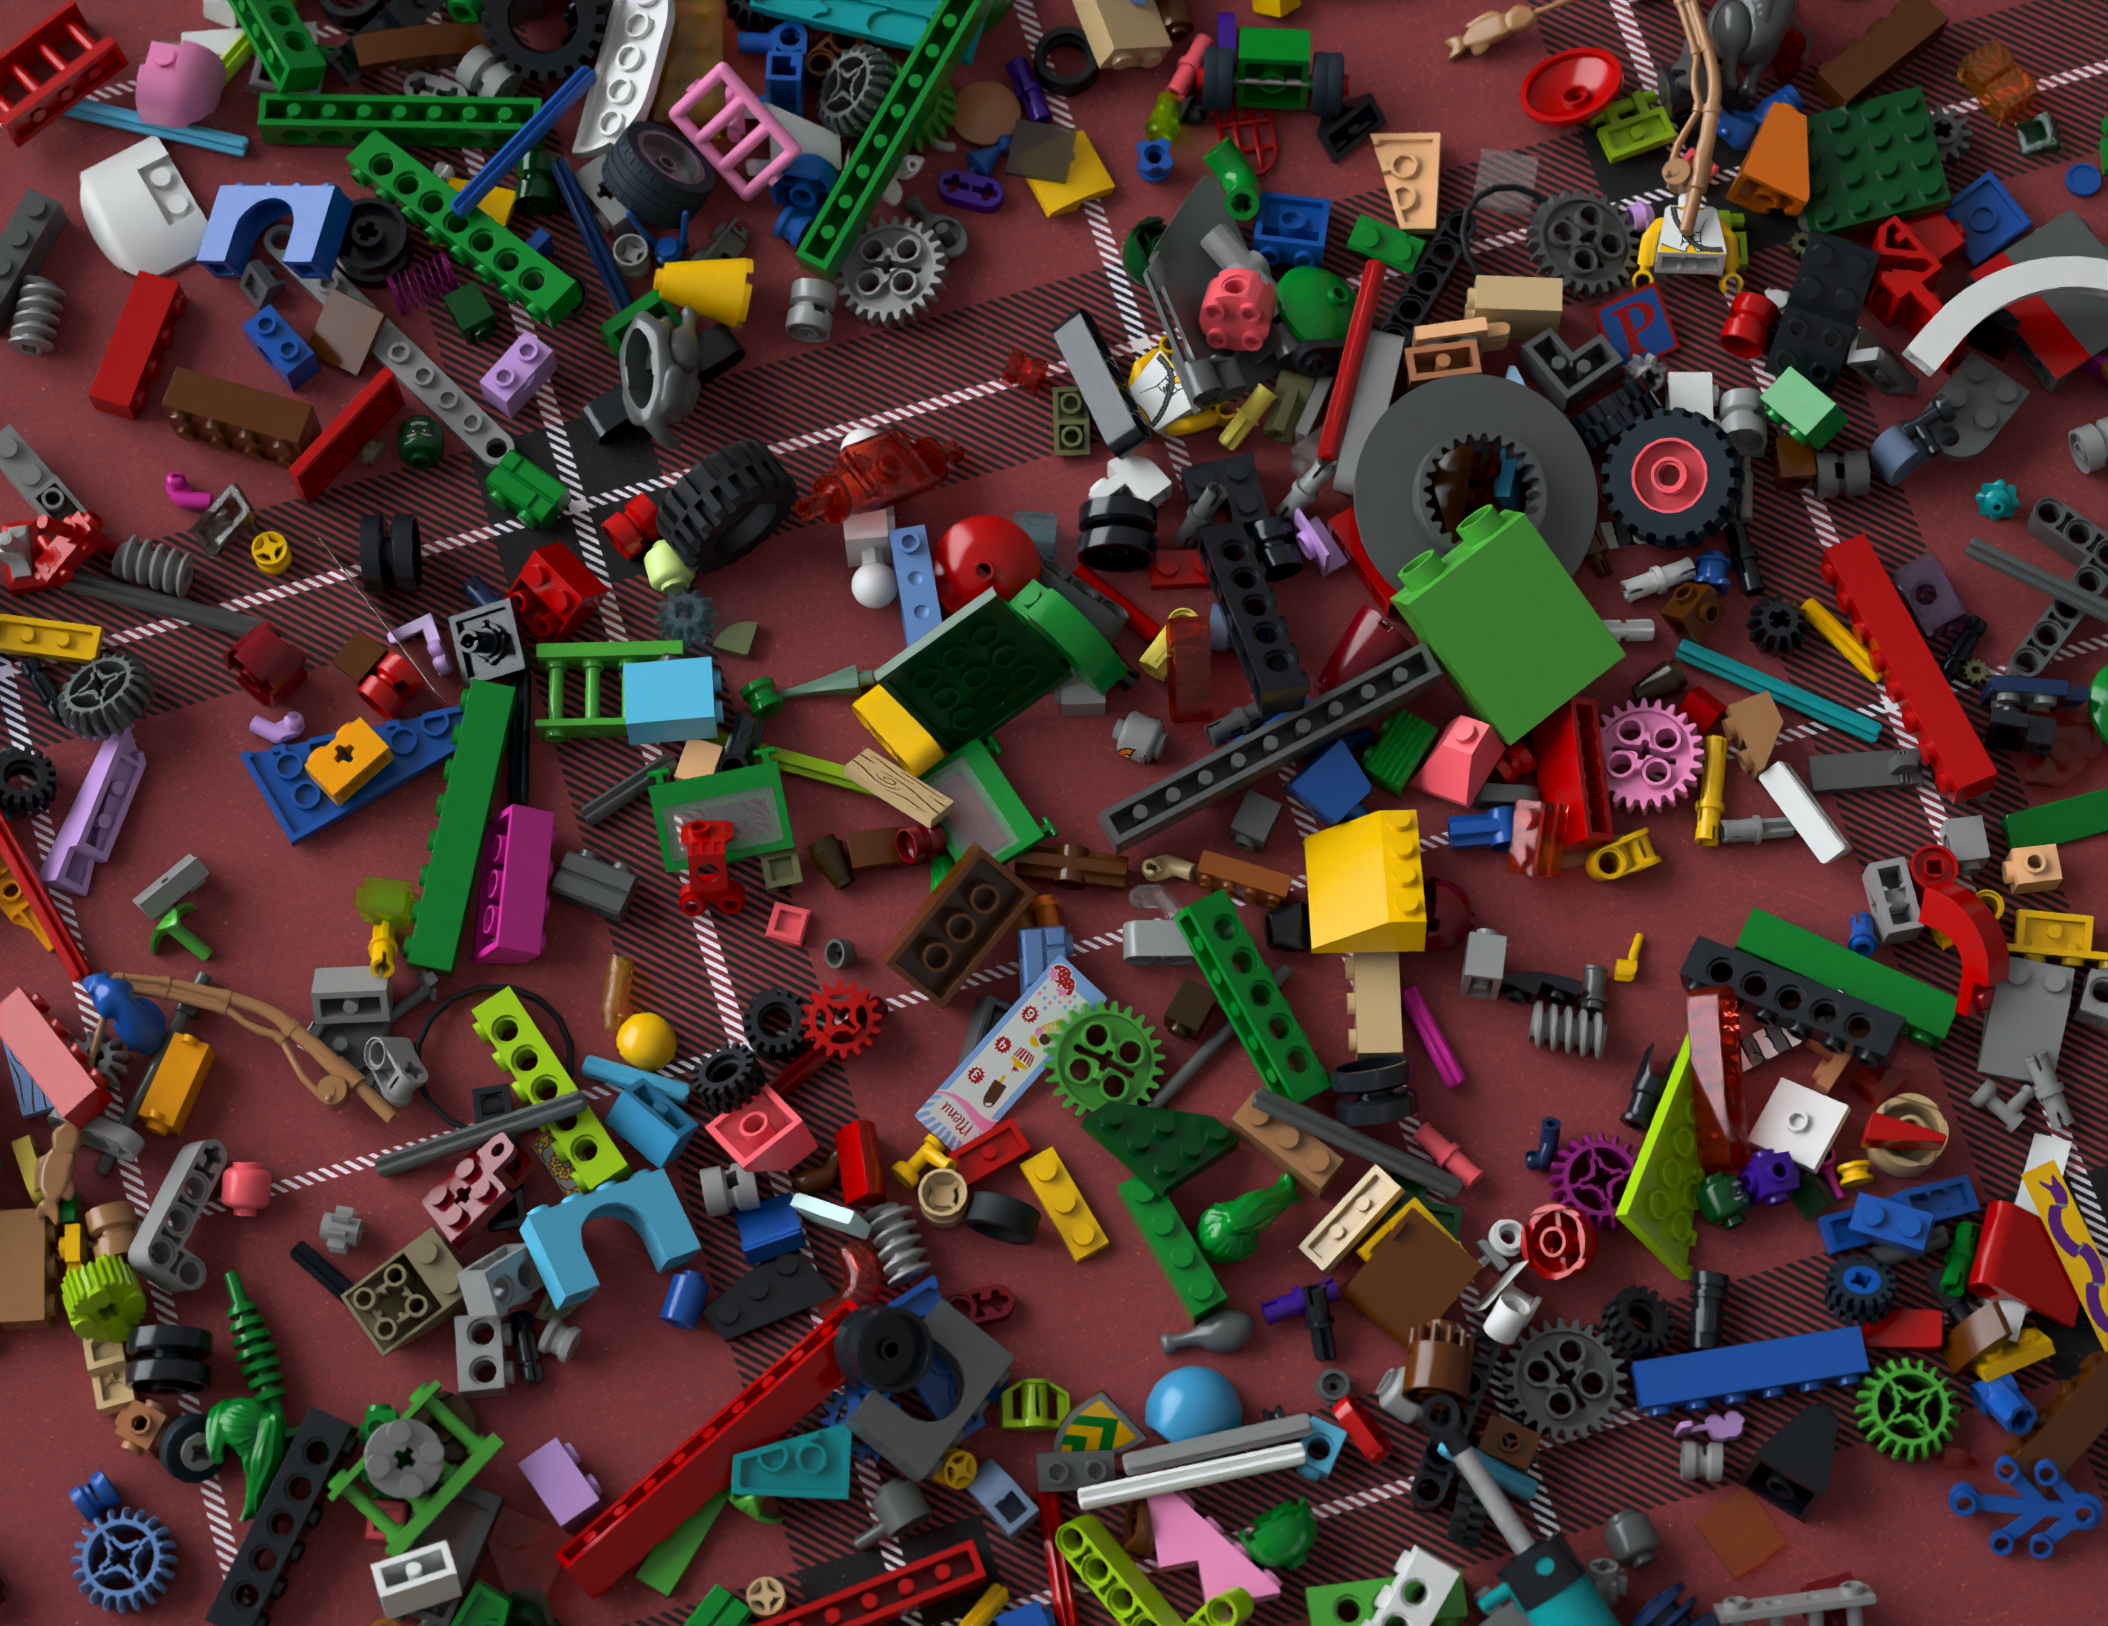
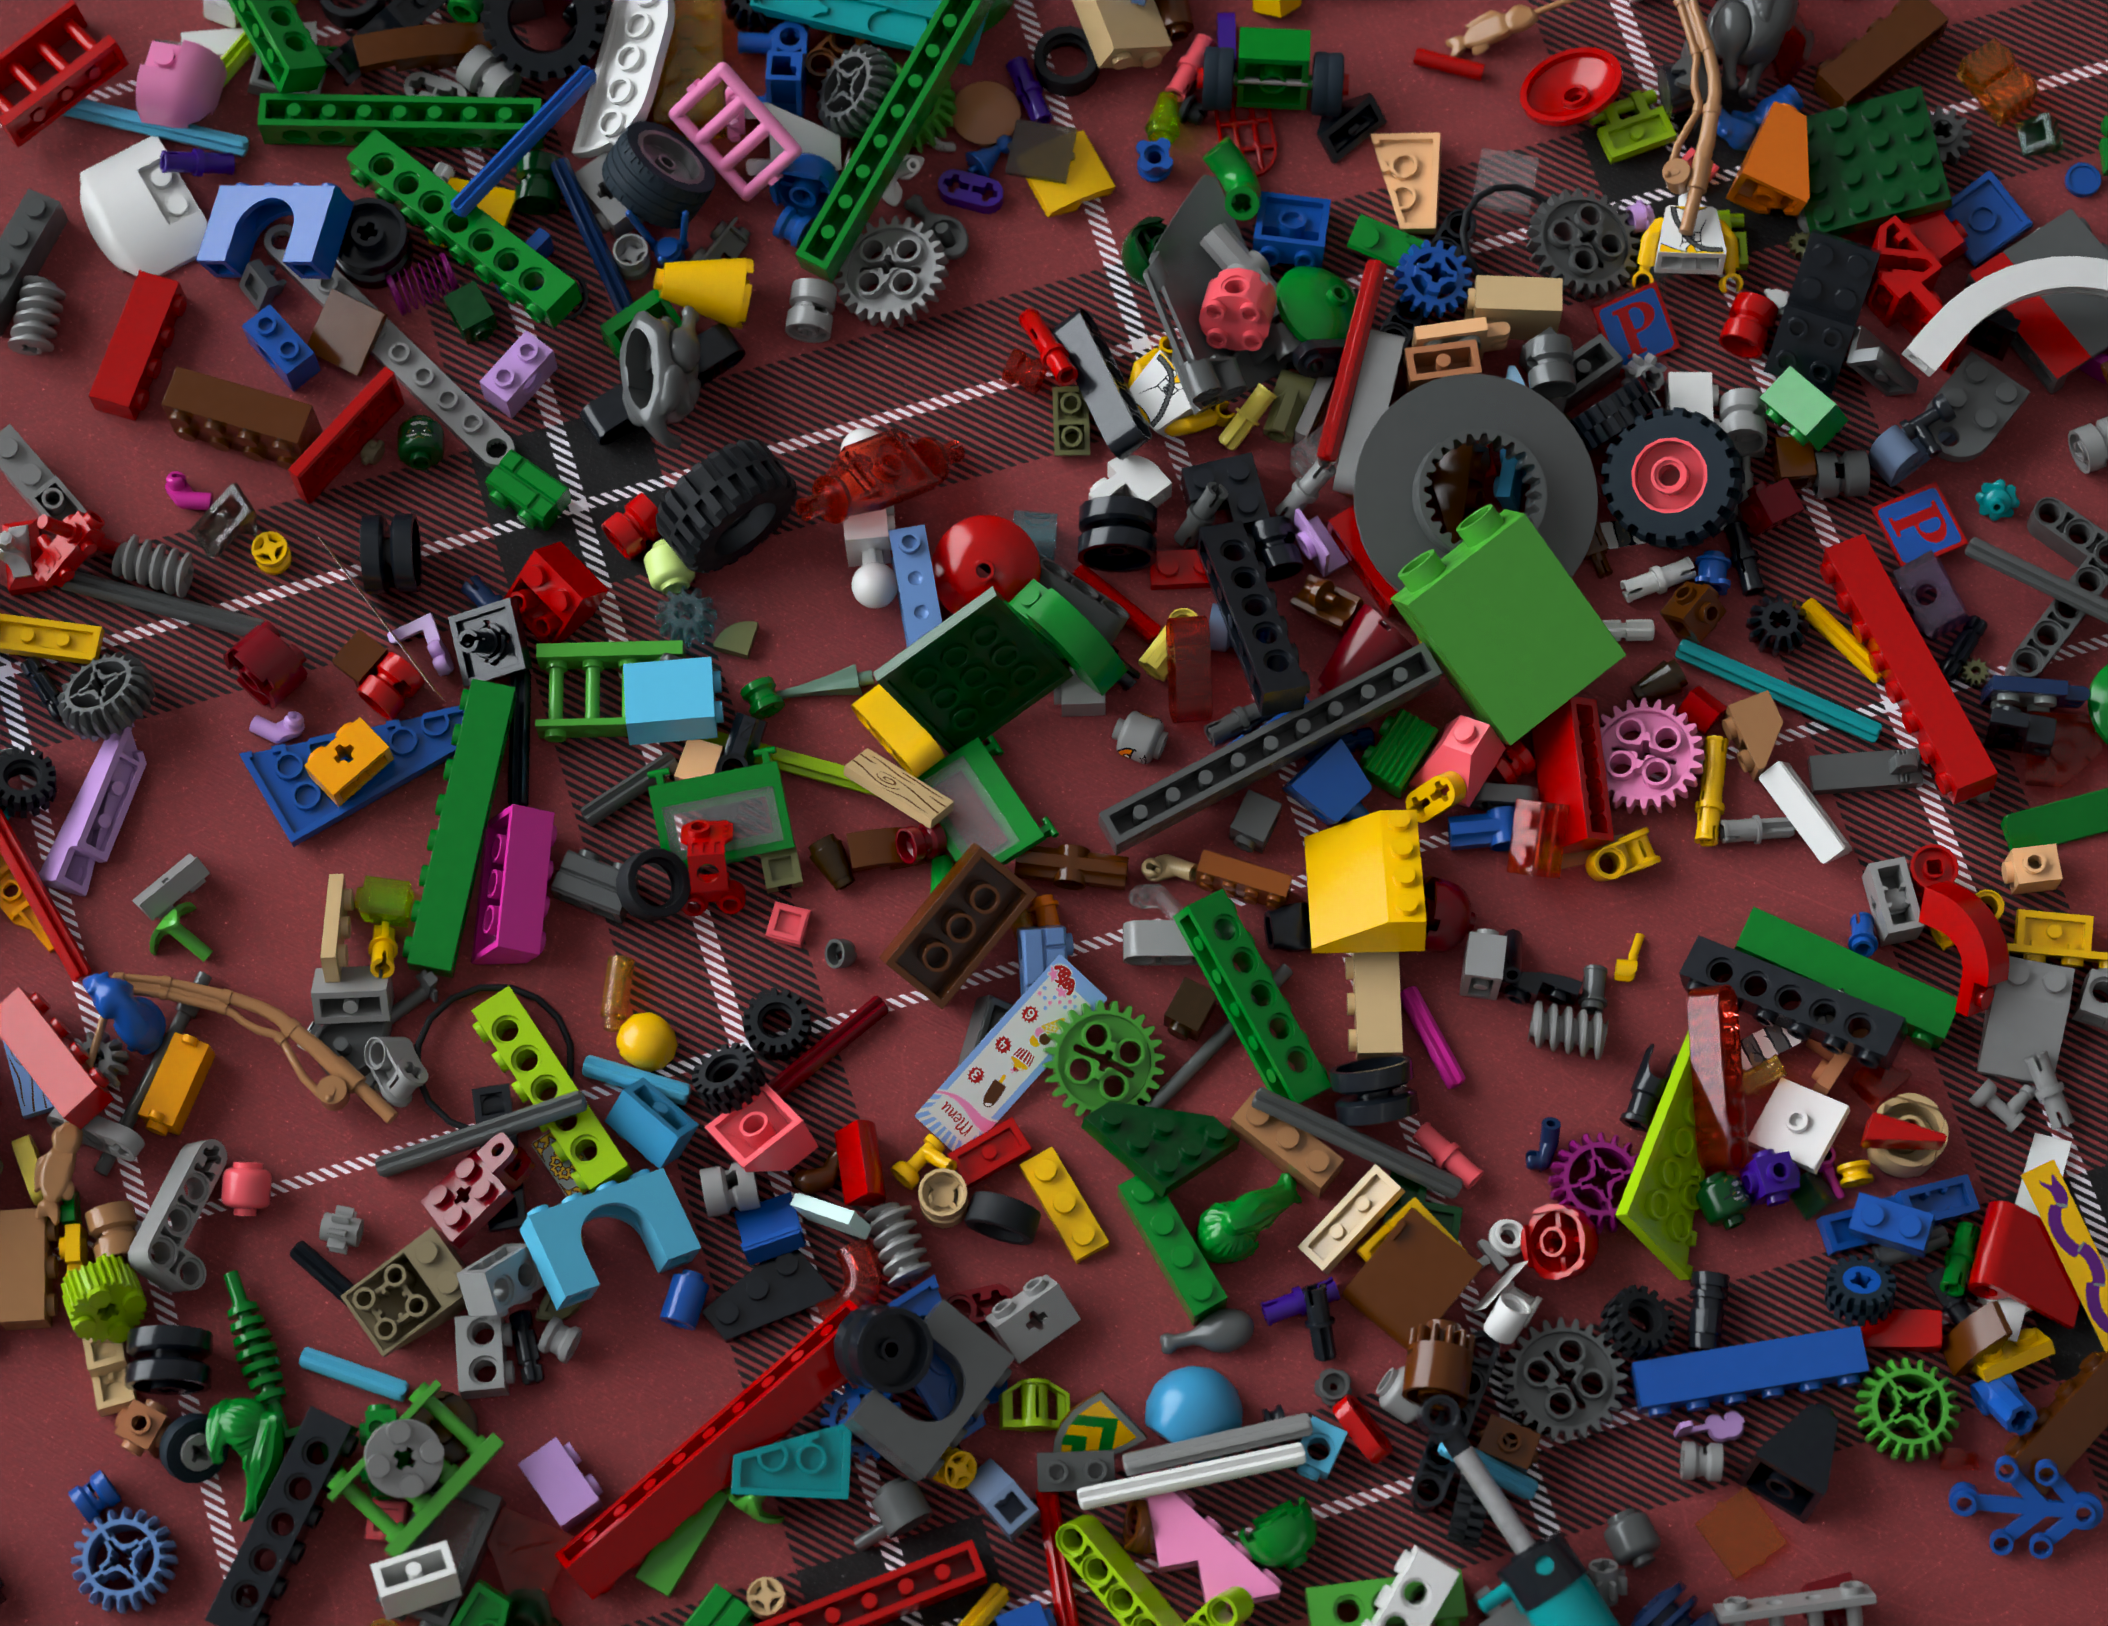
red gear [801,979,883,1063] -> none
light grey brick [1939,815,1990,876] -> none
none -> dark purple pin [160,149,235,177]
none -> medium azure axle [299,1347,409,1402]
none -> tan plate [320,874,354,983]
none -> black tyre [616,848,691,921]
none -> light grey brick [984,1274,1081,1364]
none -> red pin [1019,308,1078,386]
none -> reddish brown hips [1290,574,1364,632]
none -> blue gear [1394,239,1473,318]
none -> yellow beam [1405,771,1466,823]
none -> red piece [1413,47,1485,81]
none -> black piece [1503,929,1522,983]
none -> dark grey wheel [1525,334,1577,399]
none -> dark red brick [1737,478,1805,537]
none -> clear yellow pin [1737,1054,1788,1096]
none -> piece [1871,482,1968,571]

